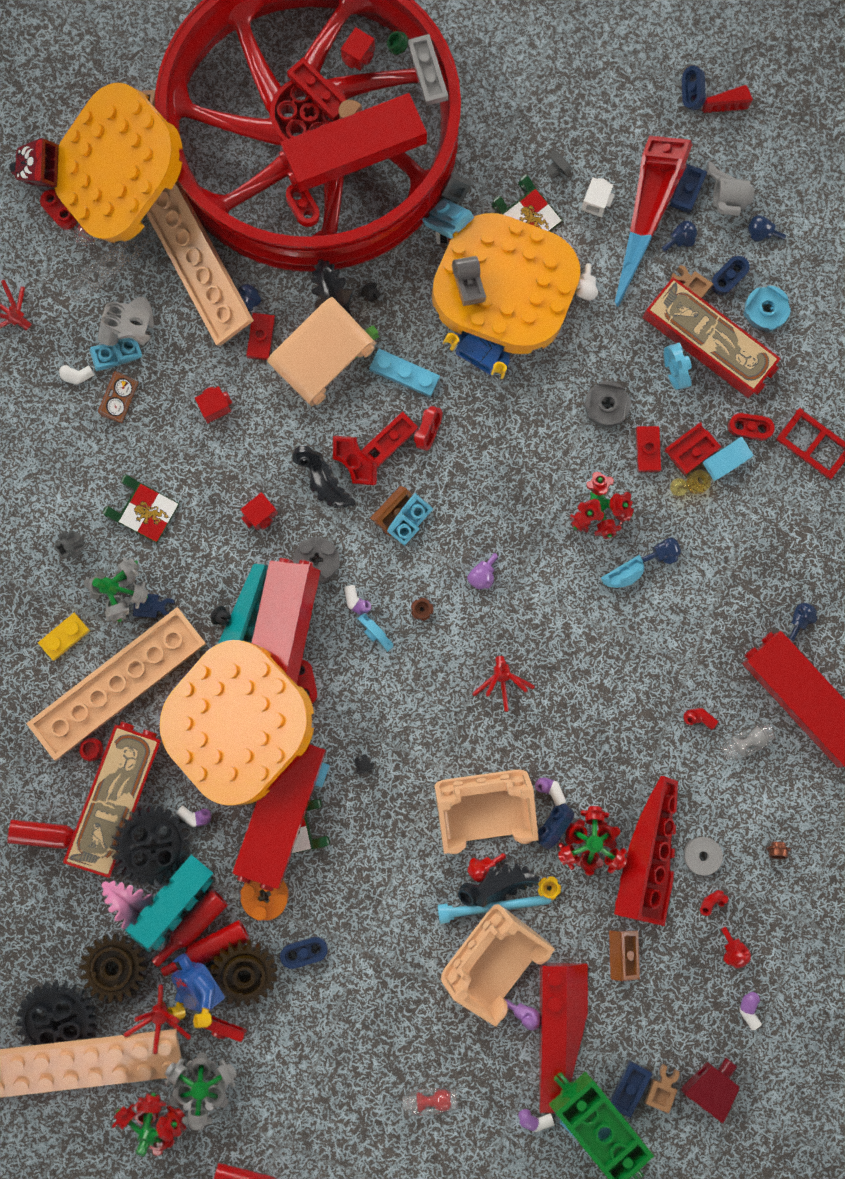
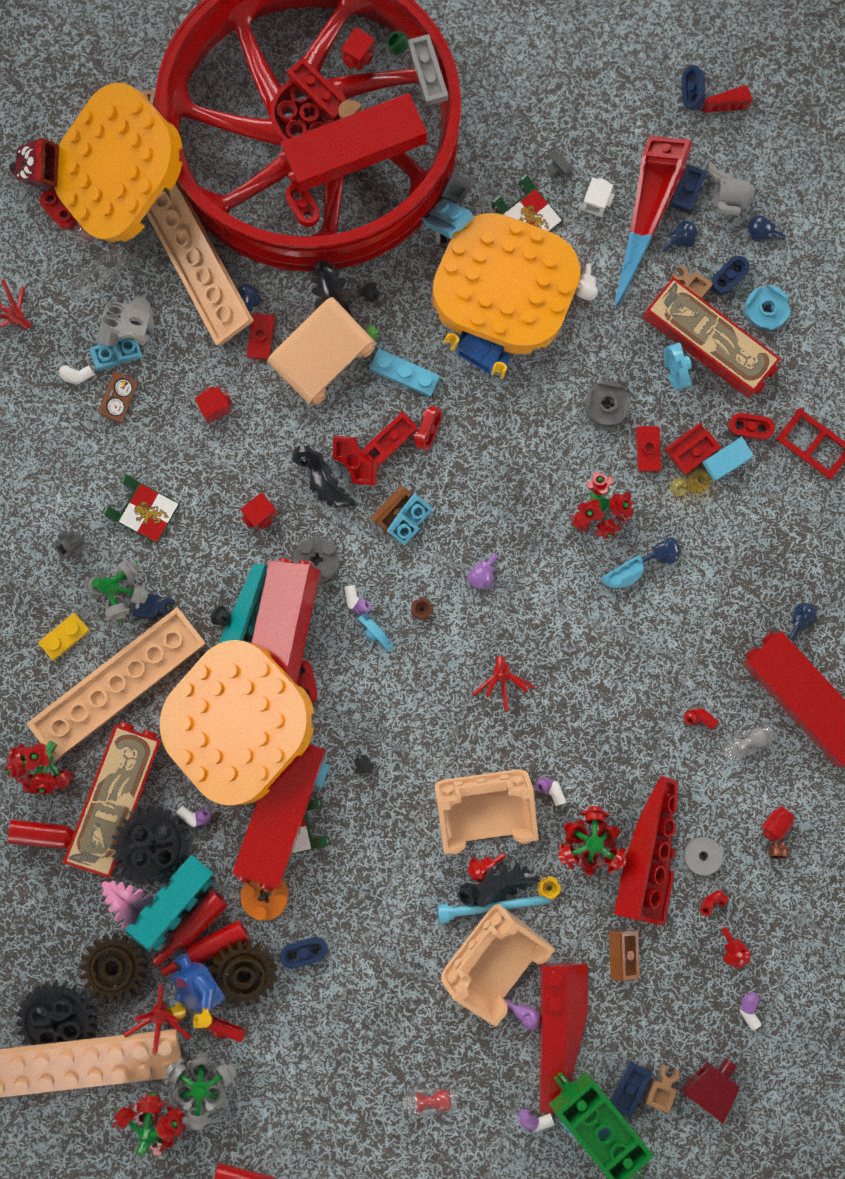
red plate [79,738,104,761] -> none
dark grey plate [451,256,486,306] -> none
dark blue plate [537,804,574,849] -> none
none -> red plant [4,741,75,794]
none -> red brick [761,806,795,842]

